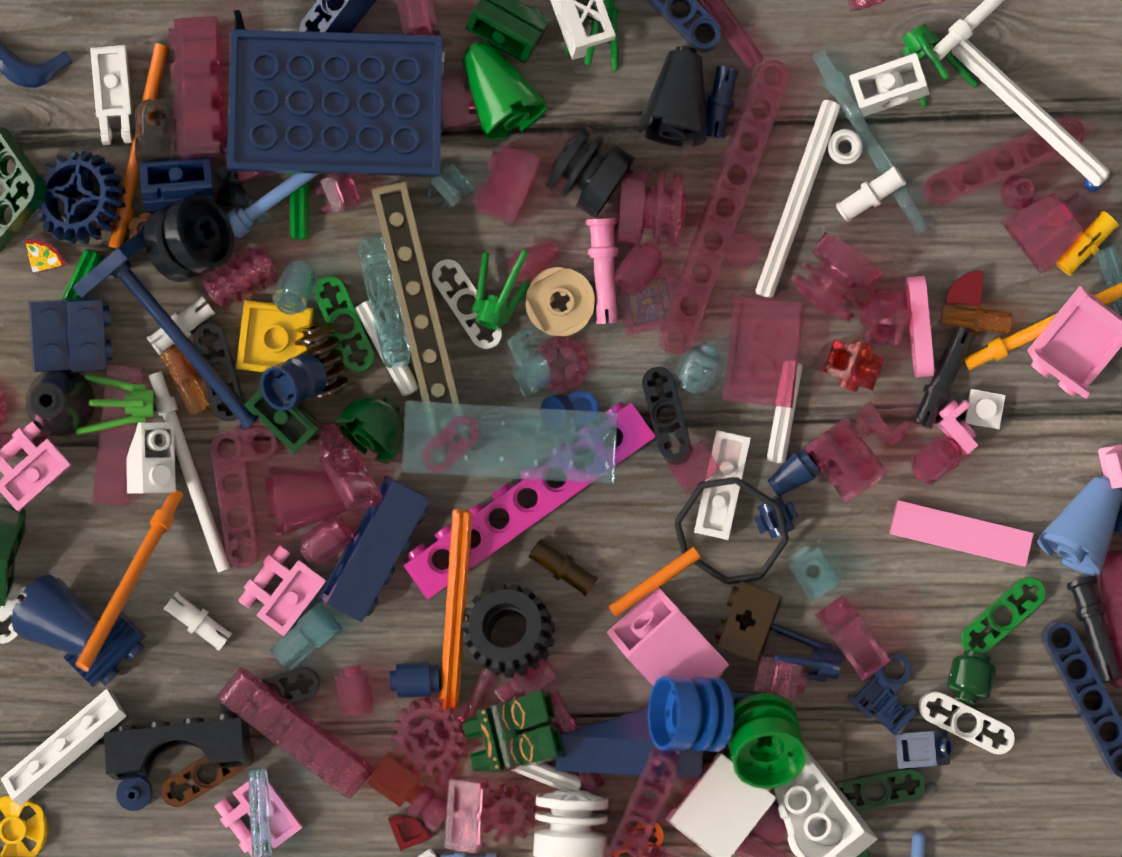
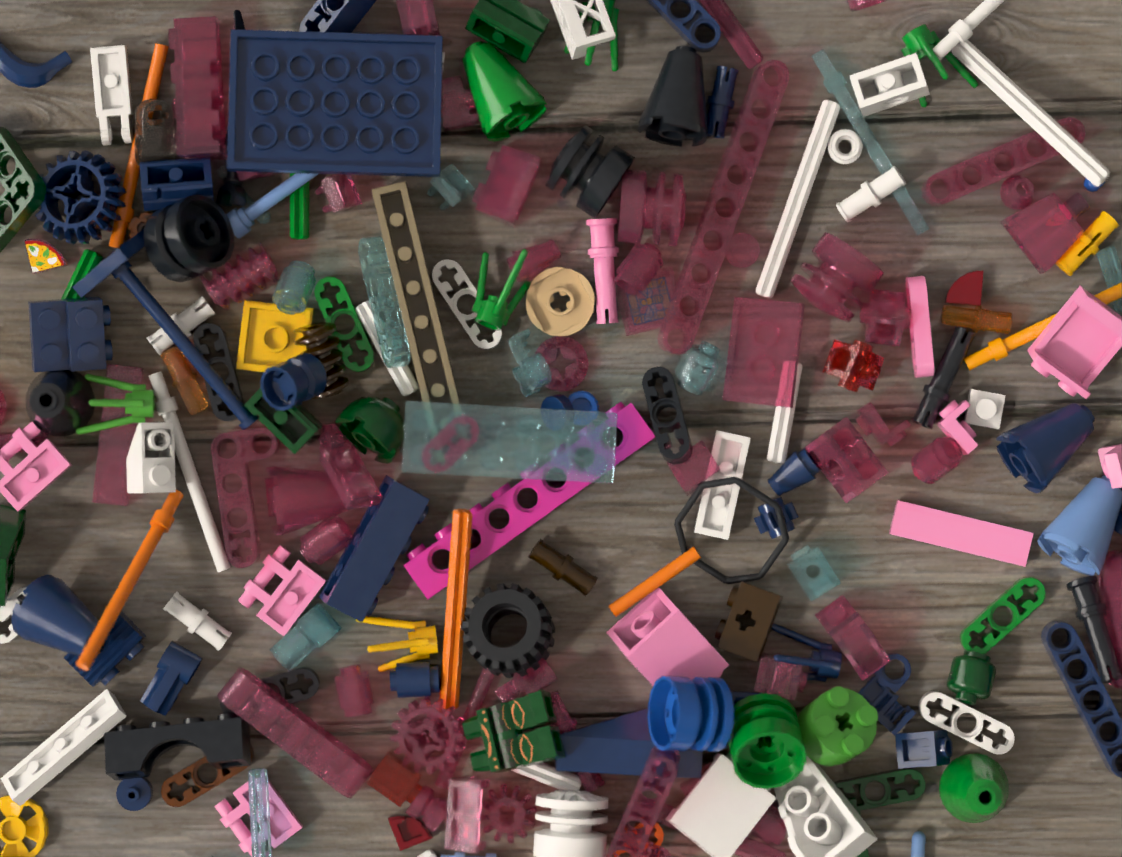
none -> dark blue piece [140,641,203,716]
none -> yellow plant [355,616,438,672]
none -> bright green brick [798,686,878,766]
none -> green cone [939,753,1009,823]
none -> dark blue cone [996,403,1095,493]

